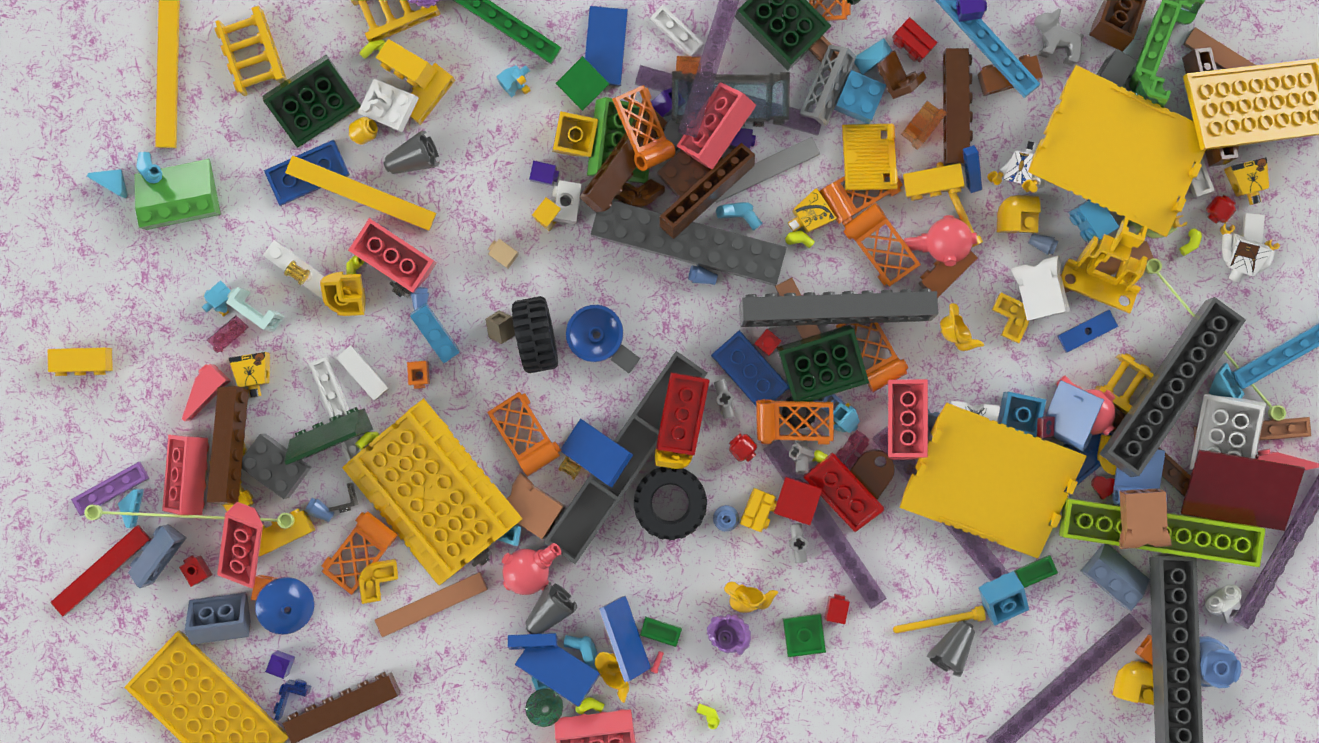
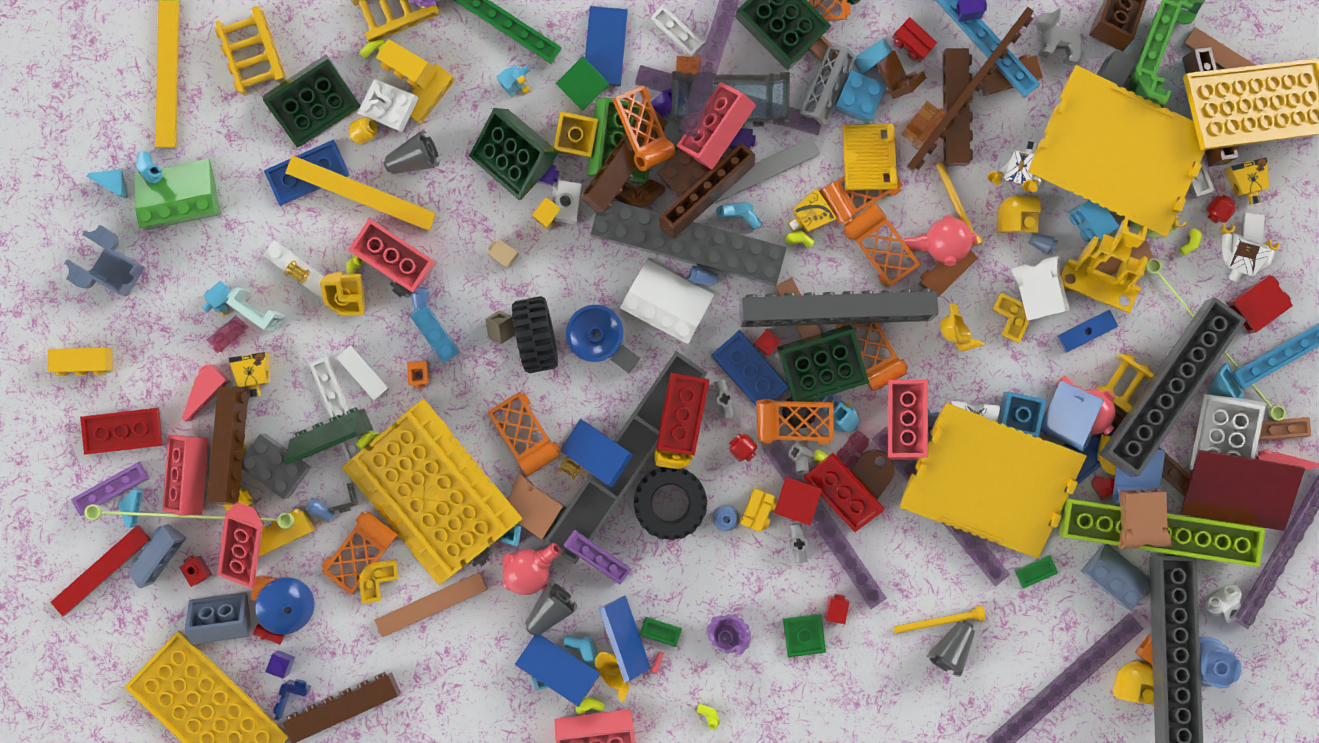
blue piece [508,633,557,650] -> none
clear green dish [525,689,563,727] -> none
yellow hair [724,582,778,613] -> none
yellow brick [903,163,965,201] -> none
blue piece [963,145,982,193] -> none
dark azure brick [978,571,1029,626] -> none
dark red tile [1037,416,1055,438] -> none
none -> sand blue piece [64,225,145,296]
none -> red plate [80,408,163,455]
none -> red pin [253,624,285,645]
none -> dark green slope [469,108,559,200]
none -> medium lavender tile [563,530,632,585]
none -> white slope [620,259,714,345]
none -> reddish brown plate [907,7,1034,172]
none -> red panel [1227,274,1293,334]

